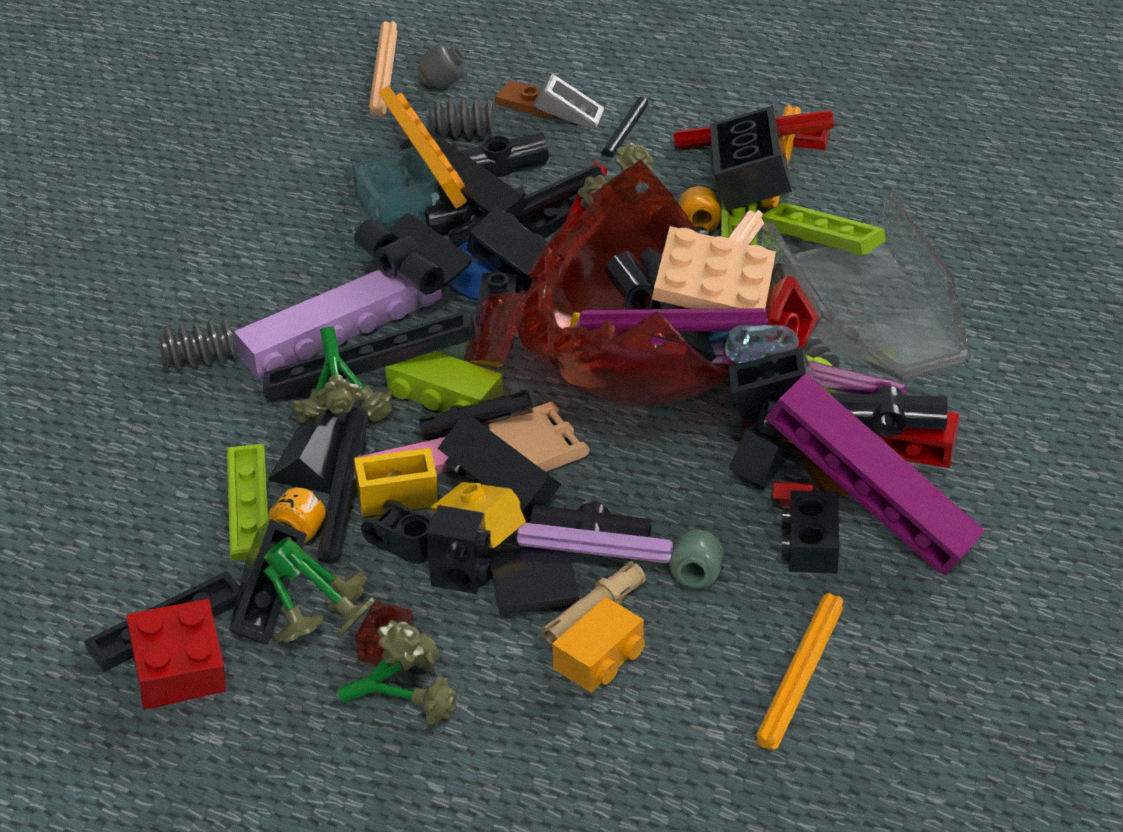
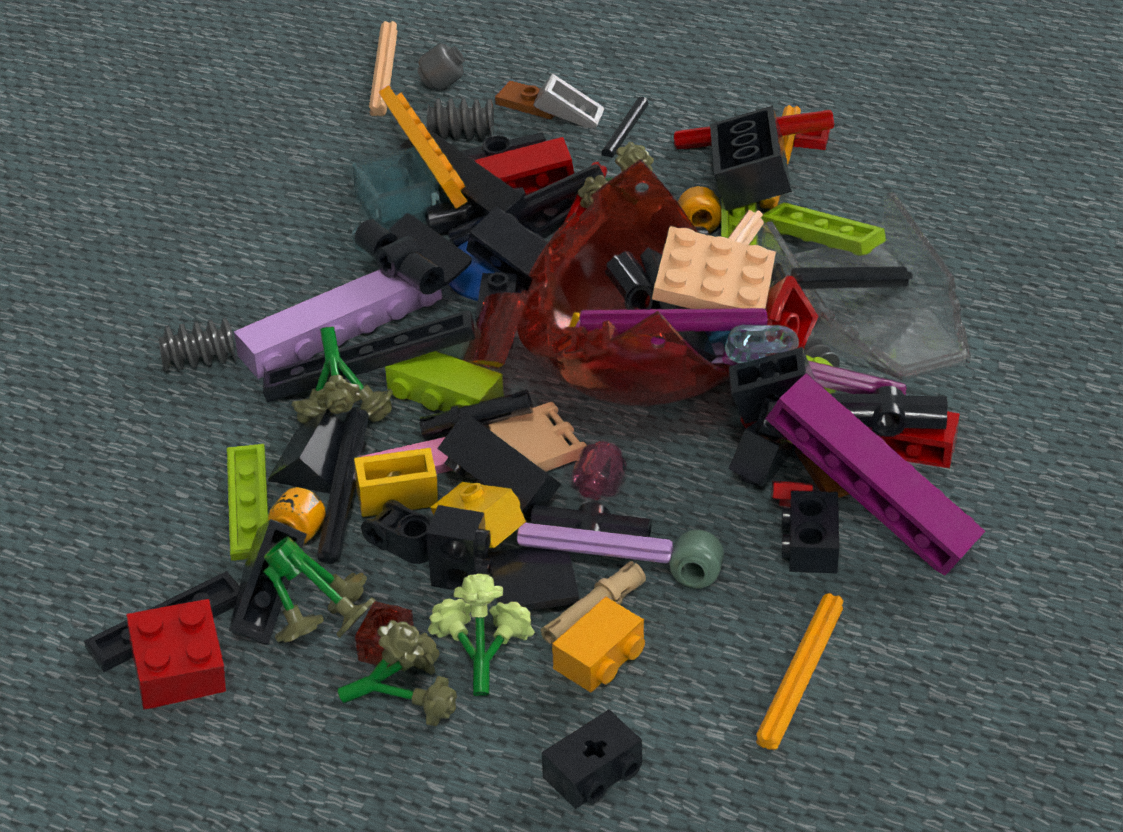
none -> yellowish green plant [428,574,535,696]
none -> red brick [474,137,574,195]
none -> black brick [542,709,642,809]
none -> clear pink head [572,441,627,500]
none -> black axle [791,266,913,289]

